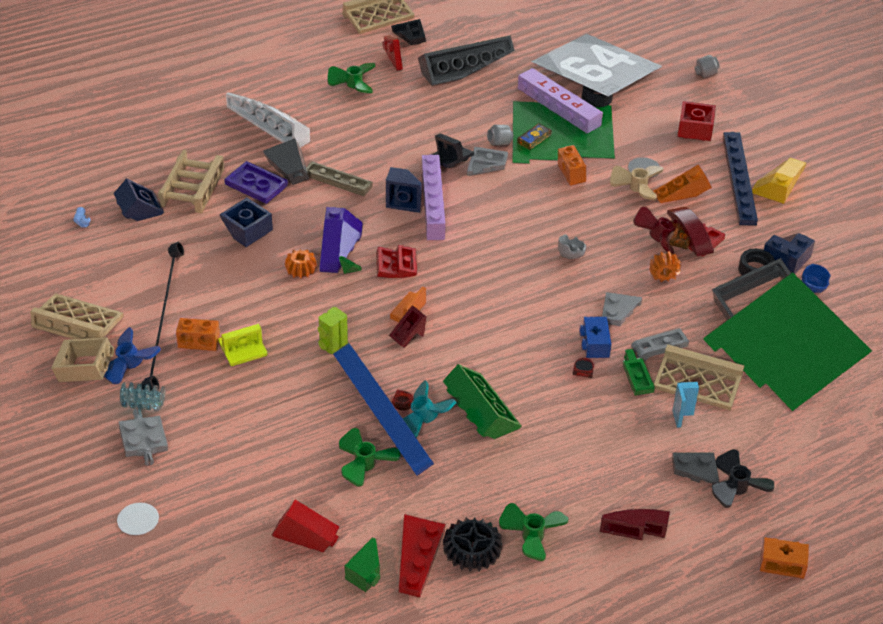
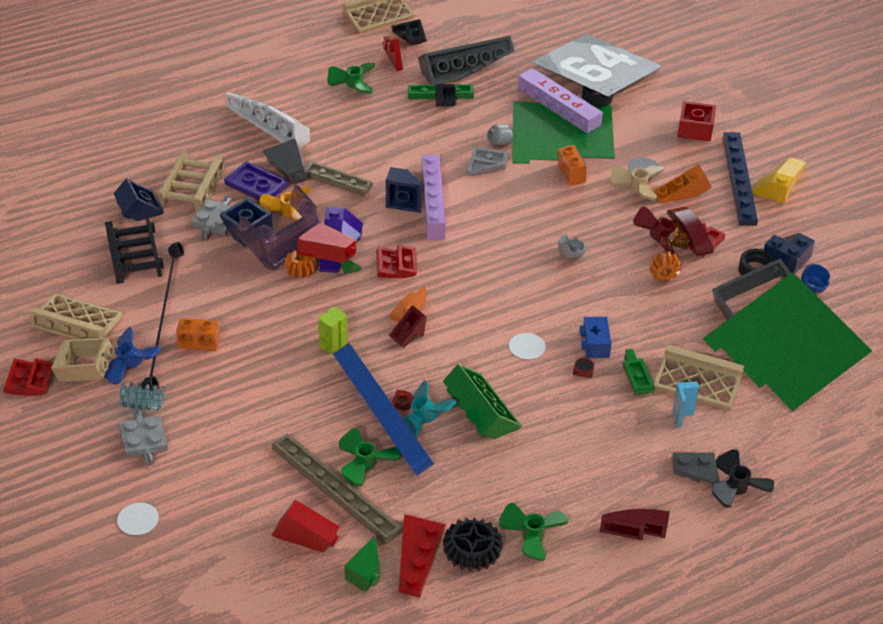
light blue arm [73,207,90,228] -> none
neon yellow bracket [218,324,268,366] -> none
black bracket [431,133,474,168] -> none
tile [517,123,552,150] -> none
light grey wing [602,292,642,326] -> none
light grey plate [631,328,689,361] -> none
light grey head [694,55,720,78] -> none
orange brick [760,537,809,579] -> none
none -> red slope [3,358,53,396]
none -> black fence [105,215,164,284]
none -> light grey plate [192,196,232,240]
none -> clear purple windscreen [236,185,321,270]
none -> light orange piece [260,187,311,223]
none -> dark tan tile [272,433,402,544]
none -> red slope [297,222,357,263]
none -> green tile [407,84,474,99]
none -> black panel [435,84,456,107]
none -> white sticker [509,333,546,359]

